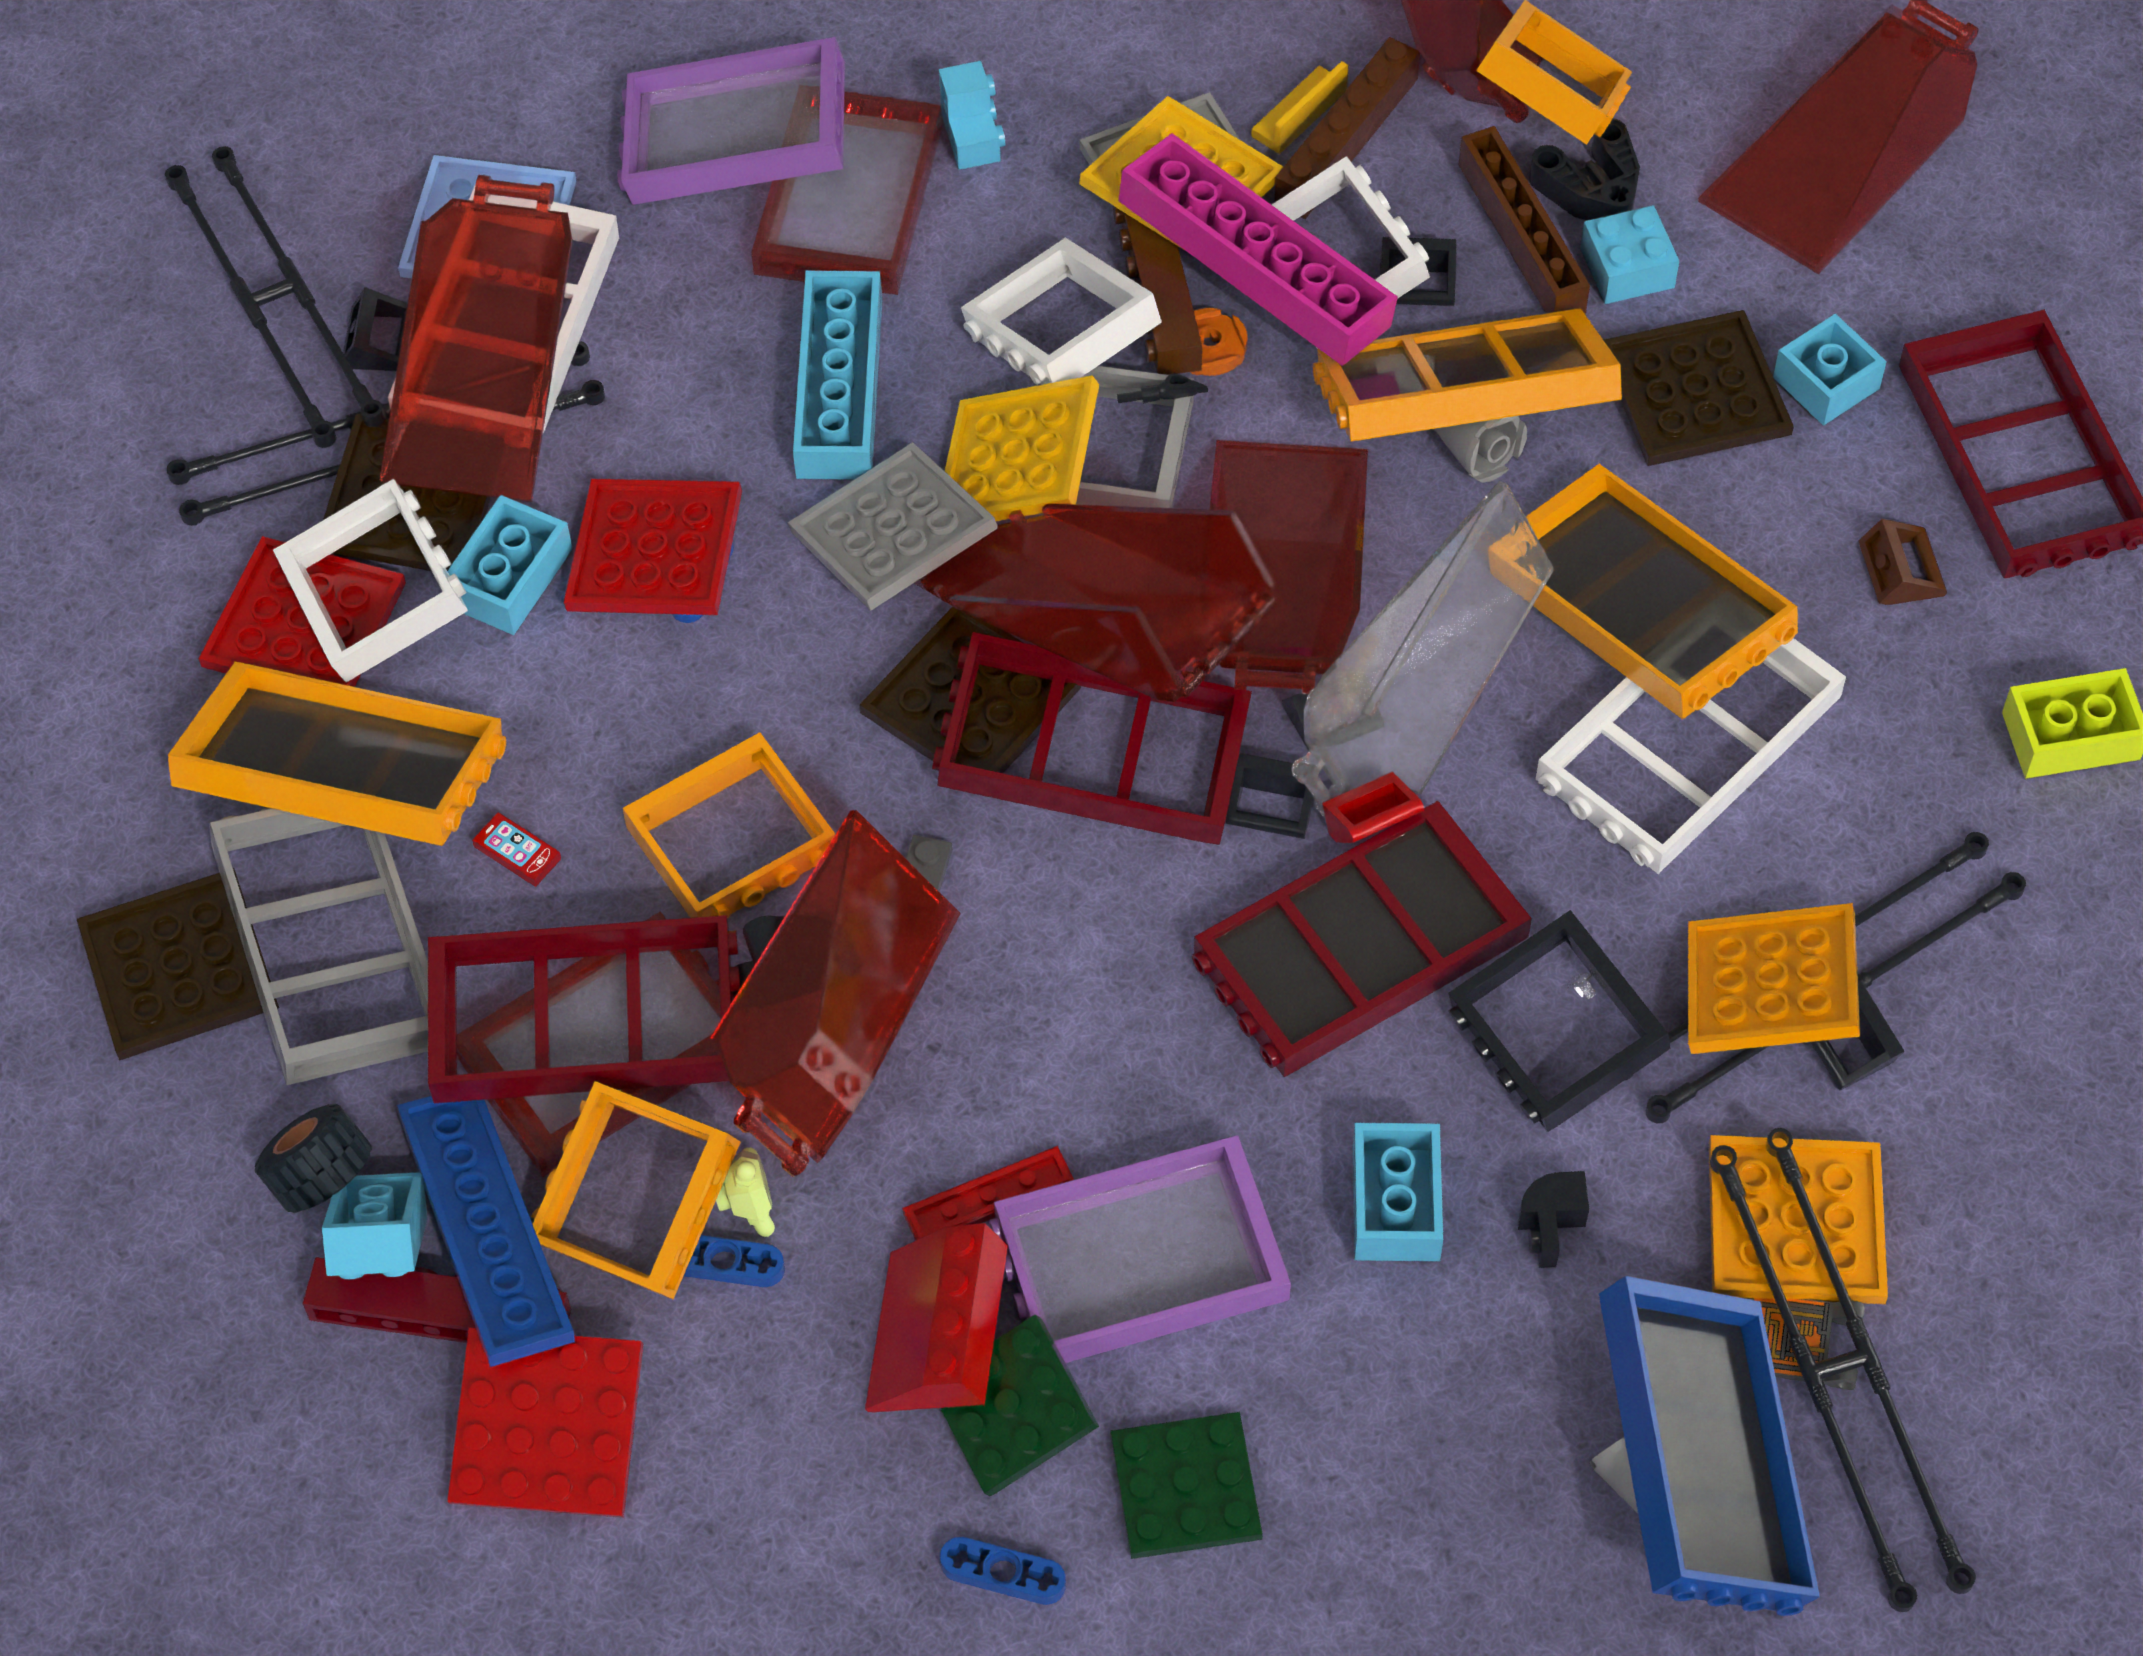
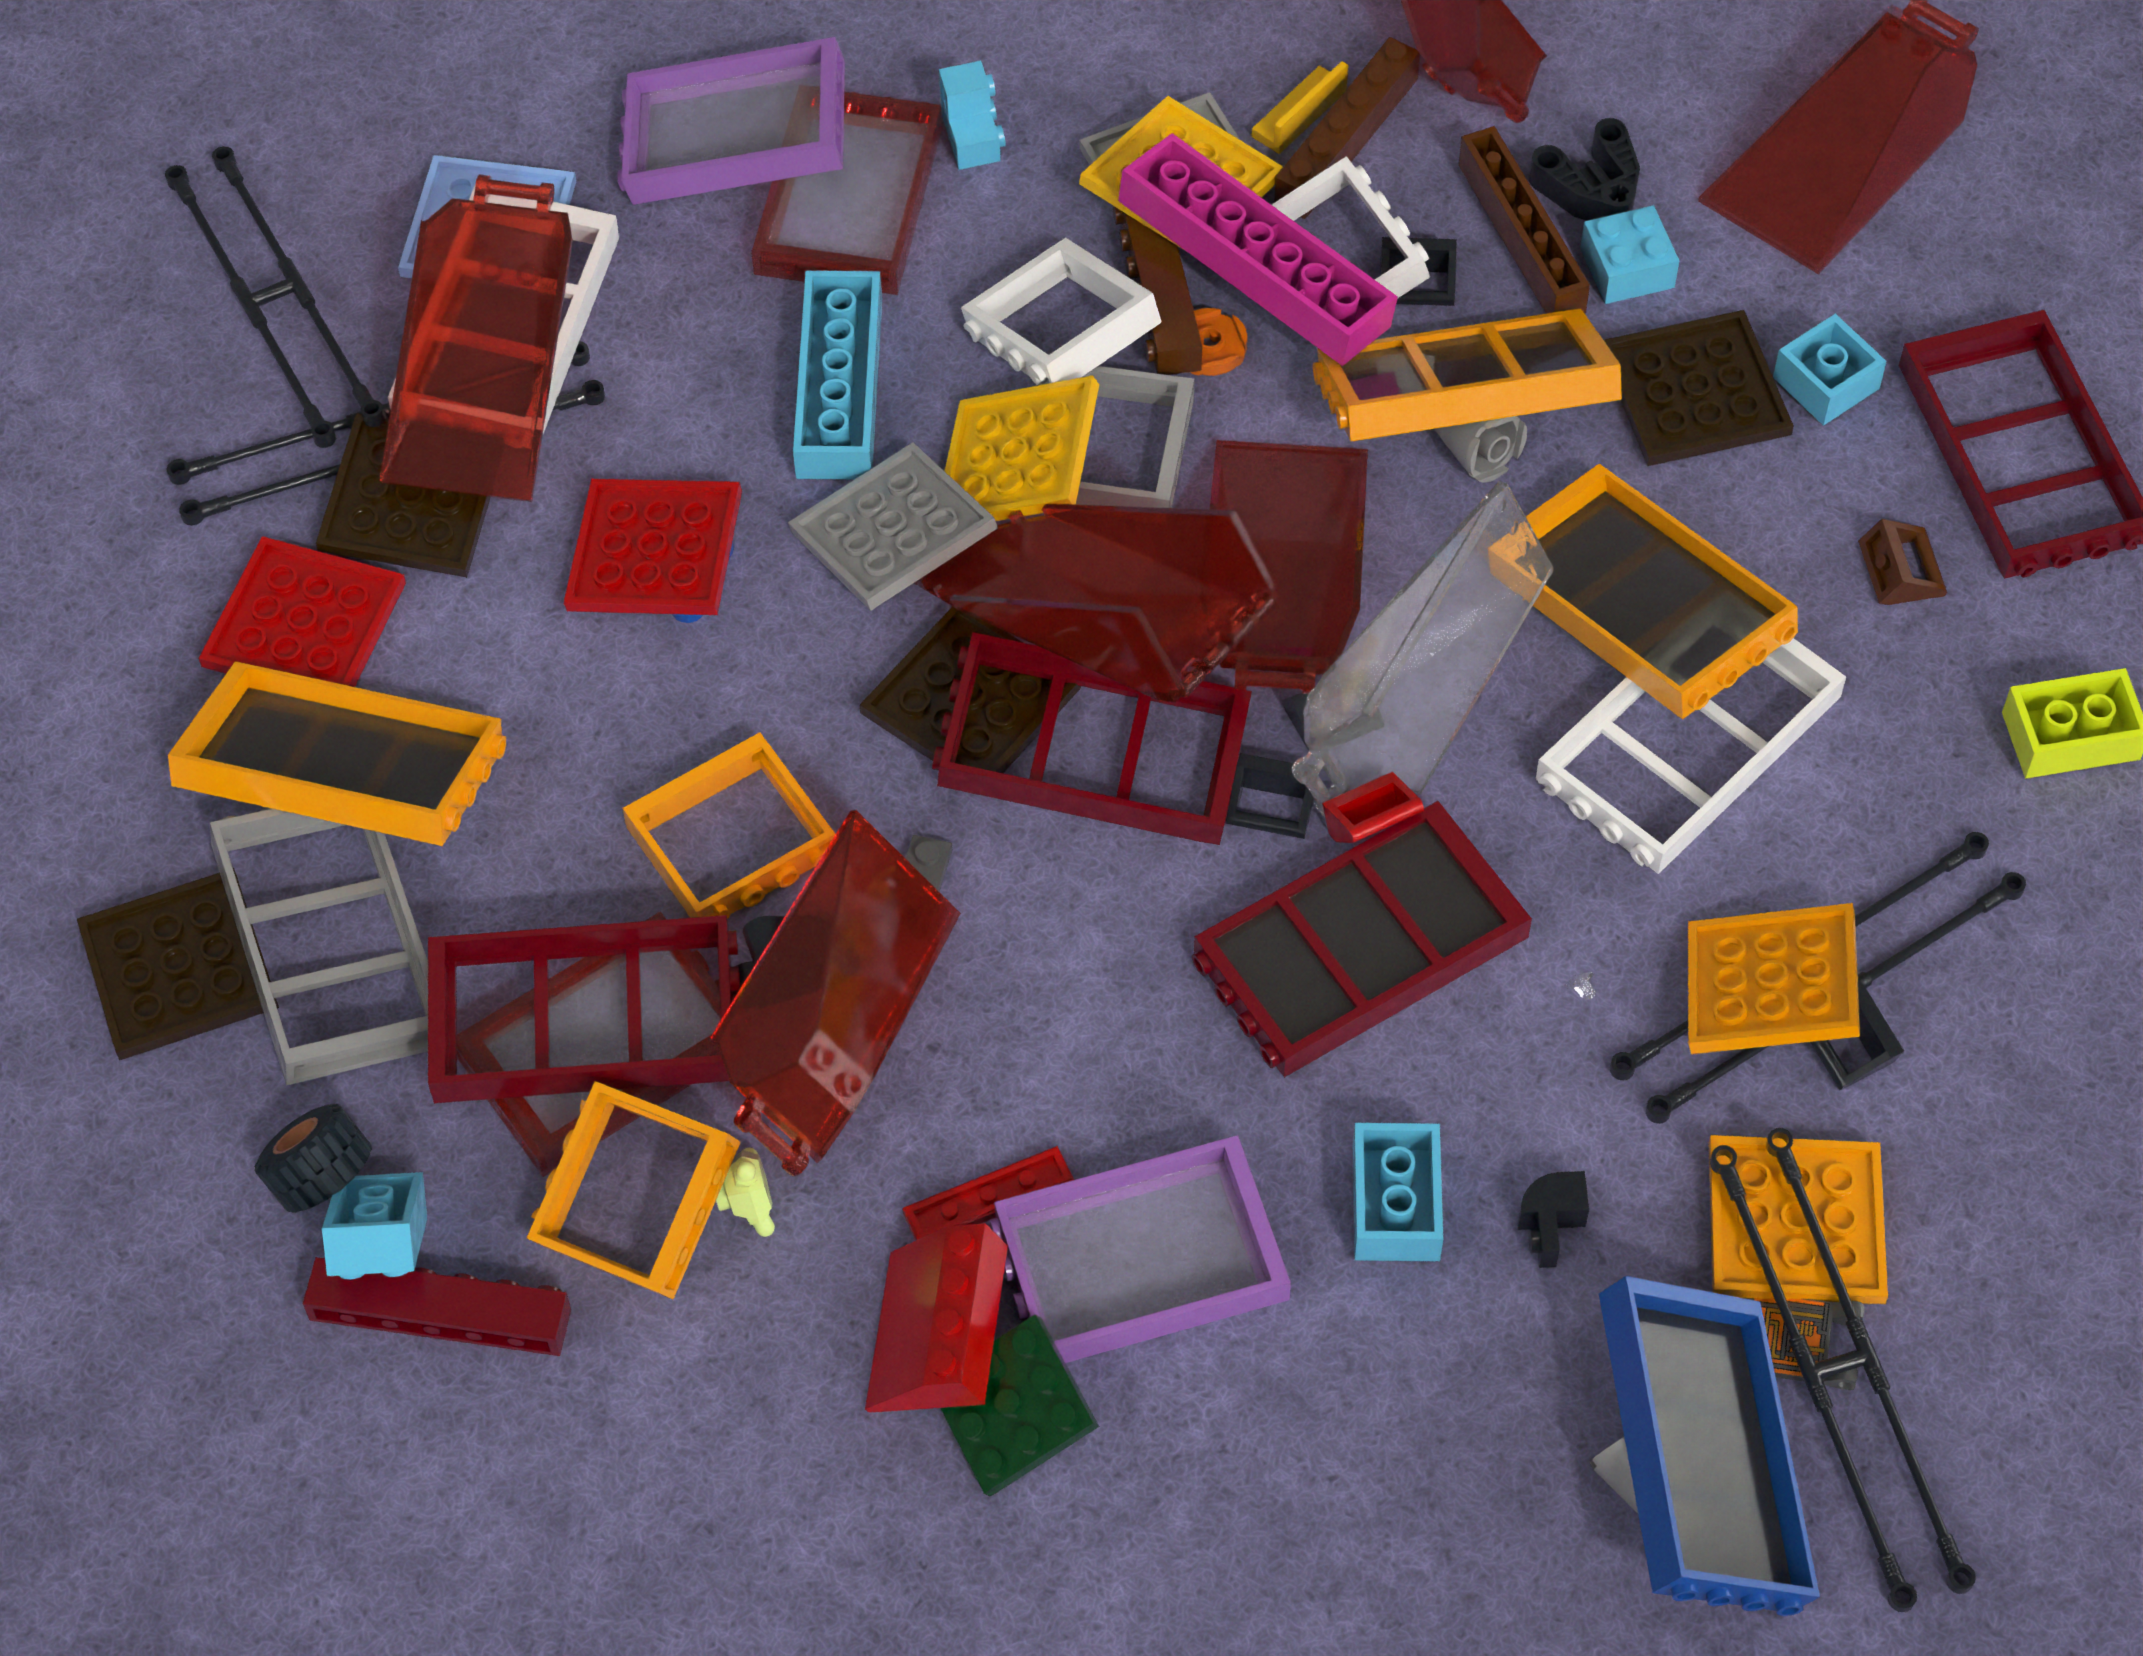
white window [273,479,468,683] -> none
black tile [343,287,418,371] -> none
blue plate [397,1096,575,1367] -> none
medium azure brick [447,495,573,635] -> none
red plate [447,1328,644,1518] -> none
tile [472,812,561,887] -> none
blue beam [684,1235,785,1287] -> none
blue beam [940,1537,1066,1605] -> none
dark green plate [1111,1412,1263,1559] -> none
black hand [1117,373,1208,404] -> none
black window [1448,910,1671,1132] -> none
light orange window [1476,0,1632,145] -> none

